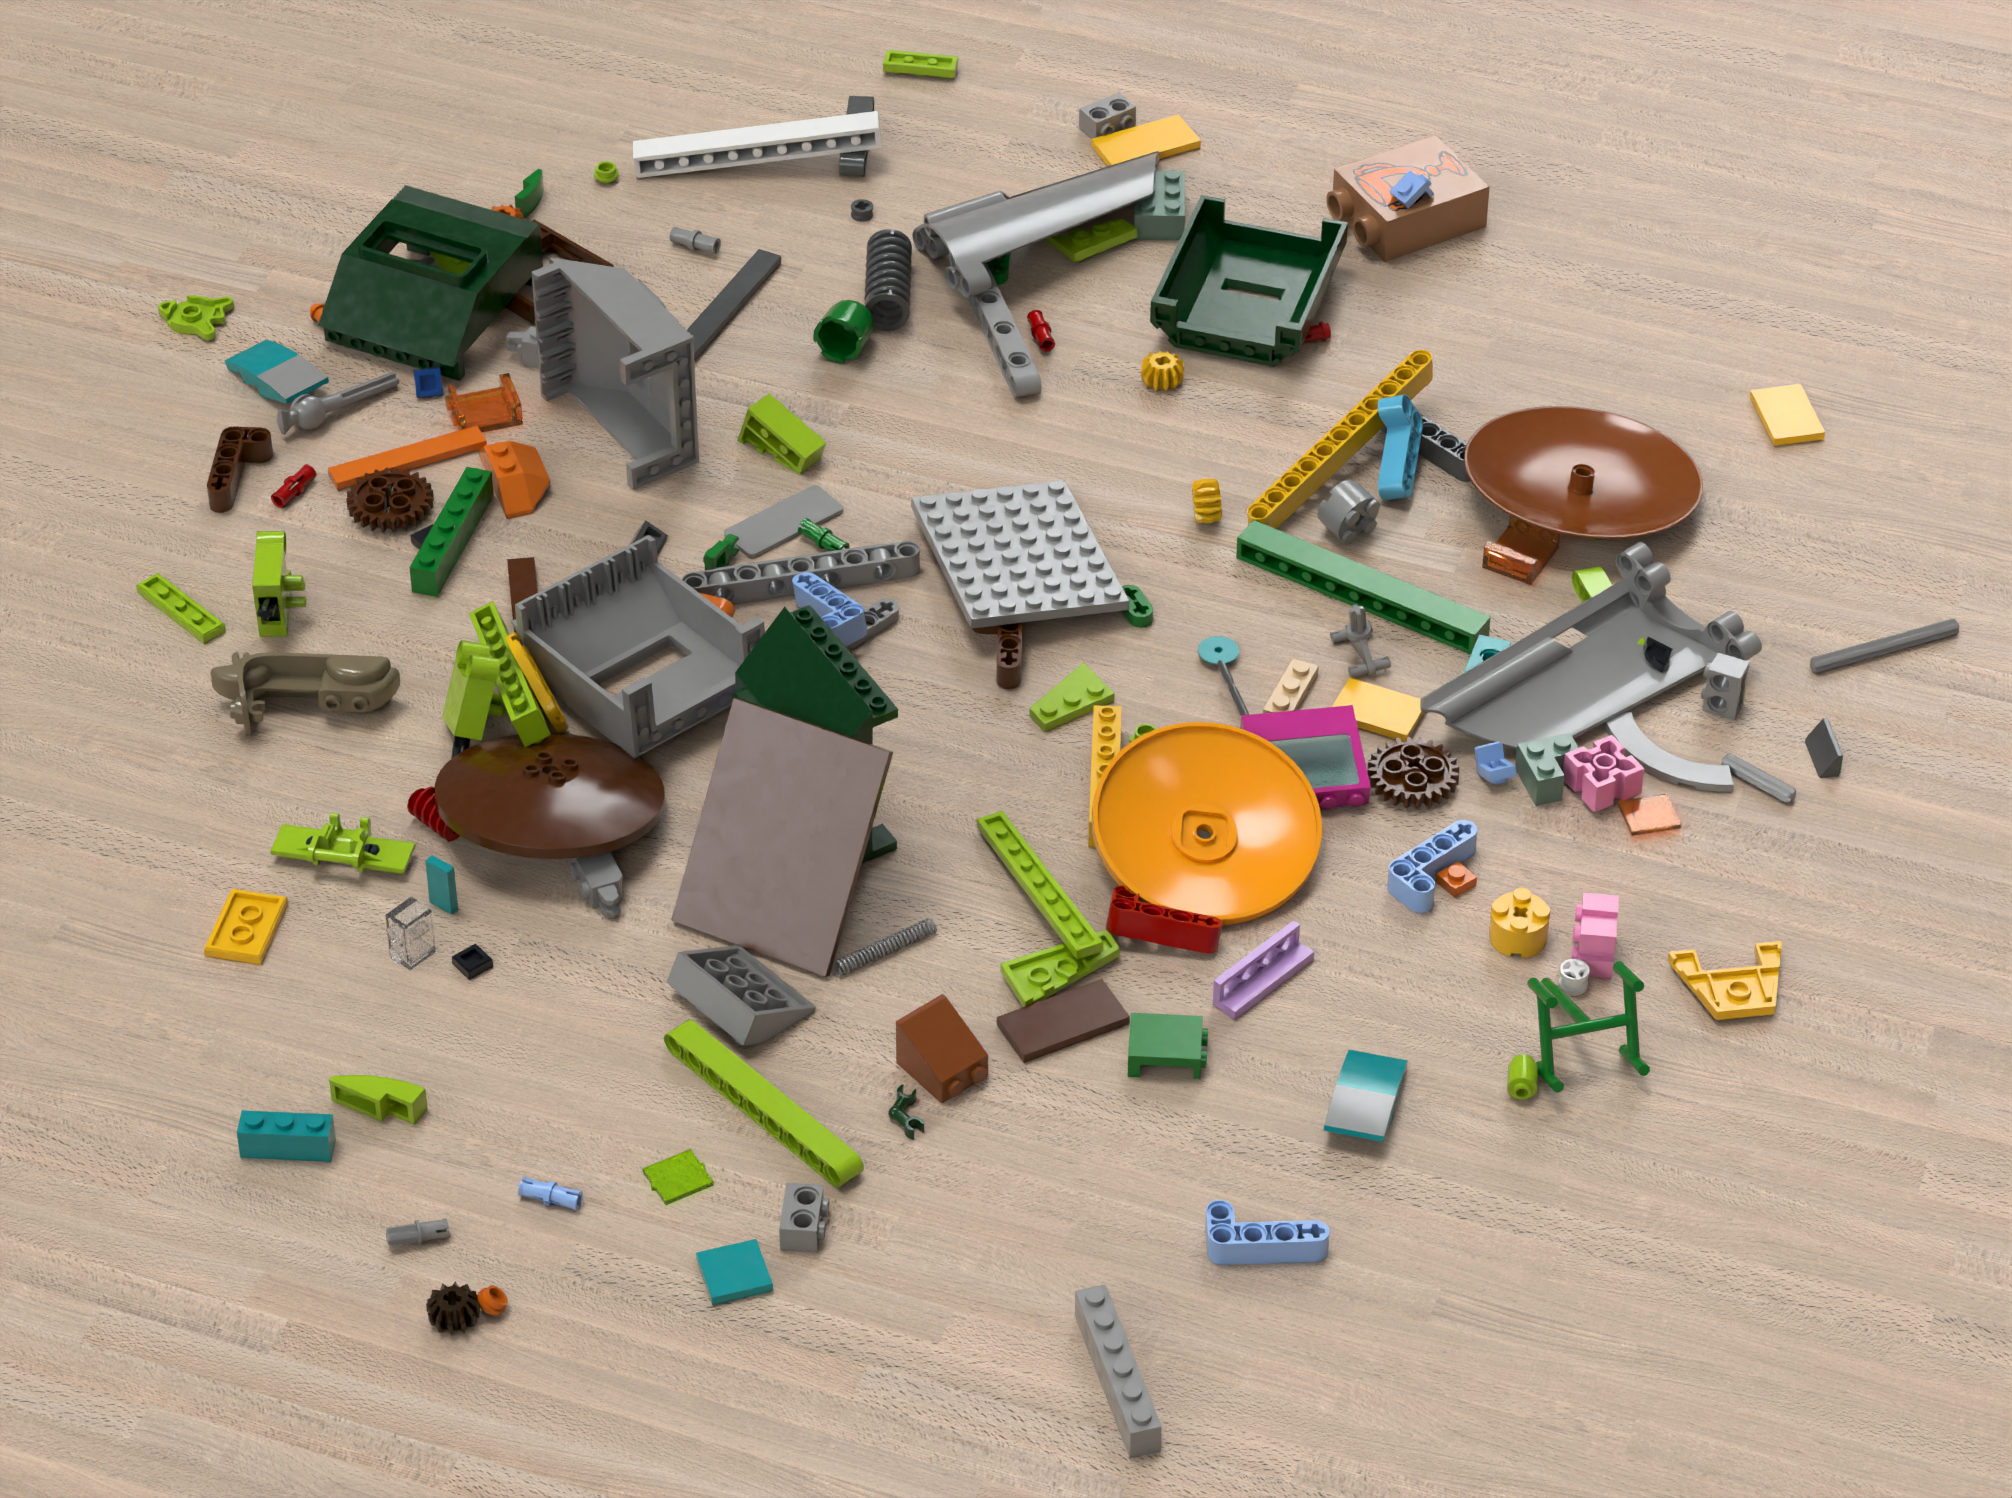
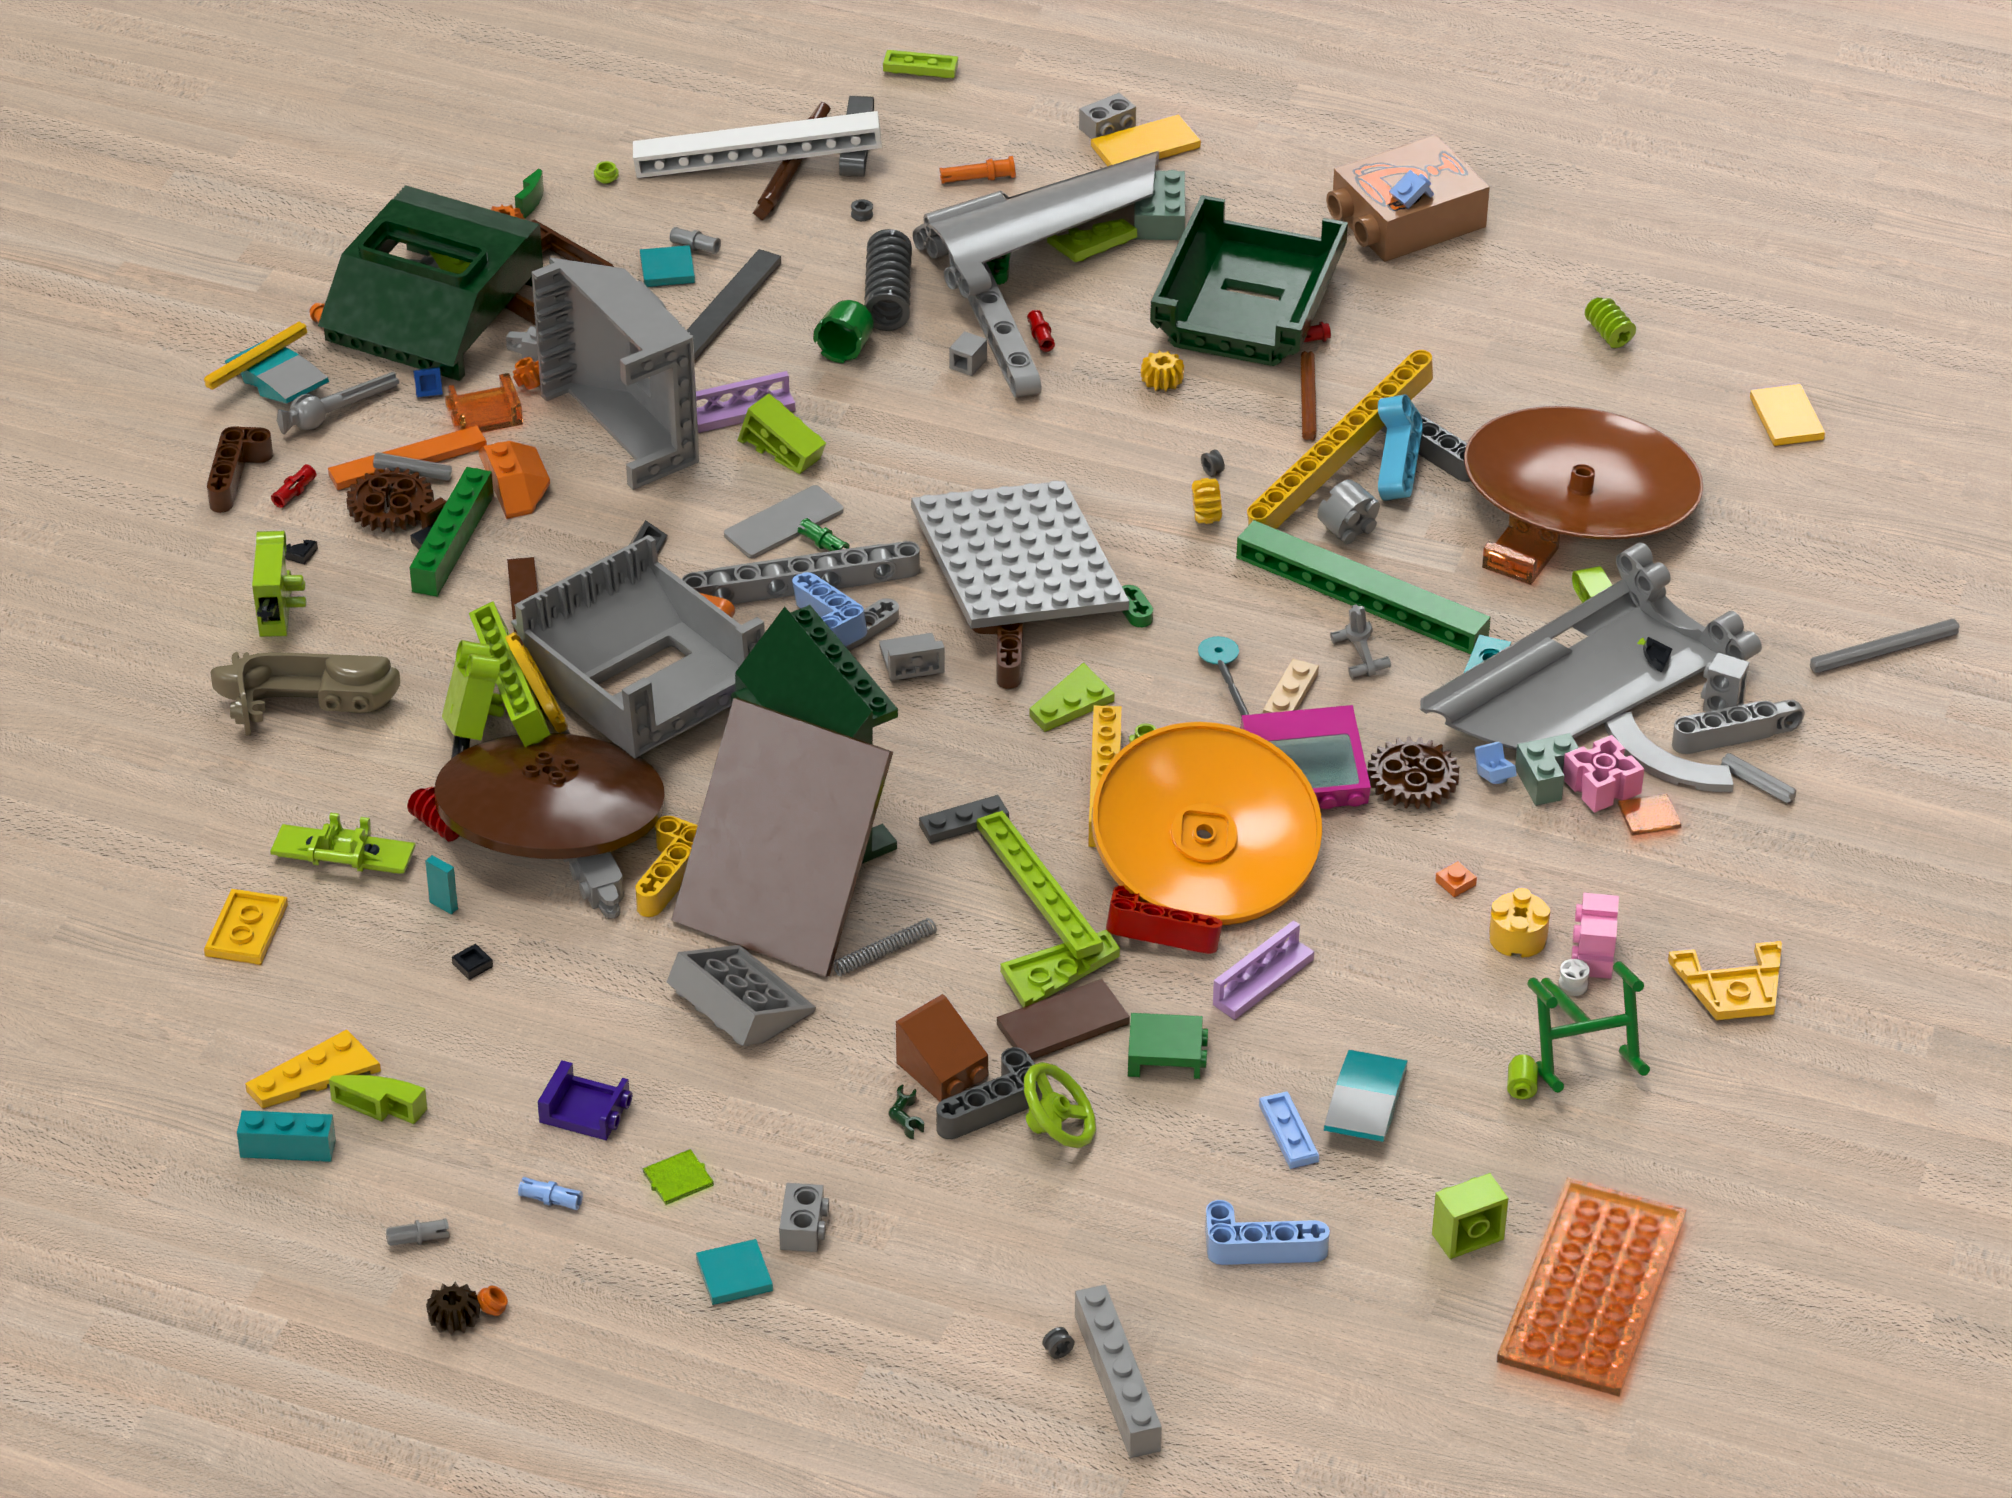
lime tile [136,573,226,644] -> none
lime tile [158,295,234,340] -> none
clear brick [385,897,436,970] -> none
lime beam [664,1019,864,1188] -> none
green plate [703,534,740,570] -> none
yellow tile [1332,678,1424,742] -> none
light blue beam [1387,820,1478,913] -> none
dark grey slope [1805,718,1843,778] -> none
none -> yellow axle [204,321,308,390]
none -> yellow wing [245,1029,381,1109]
none -> black tile [285,540,318,565]
none -> light grey axle [373,452,452,481]
none -> reddish brown tile [420,497,447,529]
none -> orange gear [513,357,540,390]
none -> dark purple panel [538,1060,633,1141]
none -> yellow beam [635,816,698,917]
none -> teal tile [640,245,695,287]
none -> lavender fence [696,371,796,433]
none -> reddish brown piece [753,102,831,220]
none -> light grey bracket [879,633,945,681]
none -> dark grey plate [919,795,1009,844]
none -> dark grey beam [936,1047,1042,1139]
none -> orange pin [939,156,1016,184]
none -> light grey brick [949,331,987,376]
none -> lime piece [1024,1062,1096,1148]
none -> dark grey bush [1042,1327,1075,1359]
none -> dark grey bush [1201,449,1225,476]
none -> light blue tile [1259,1091,1319,1169]
none -> dark orange axle [1301,351,1317,440]
none -> lime brick [1432,1173,1509,1259]
none -> clear orange plate [1497,1177,1687,1397]
none -> lime piece [1584,297,1636,349]
none -> light grey piece [1672,700,1805,754]

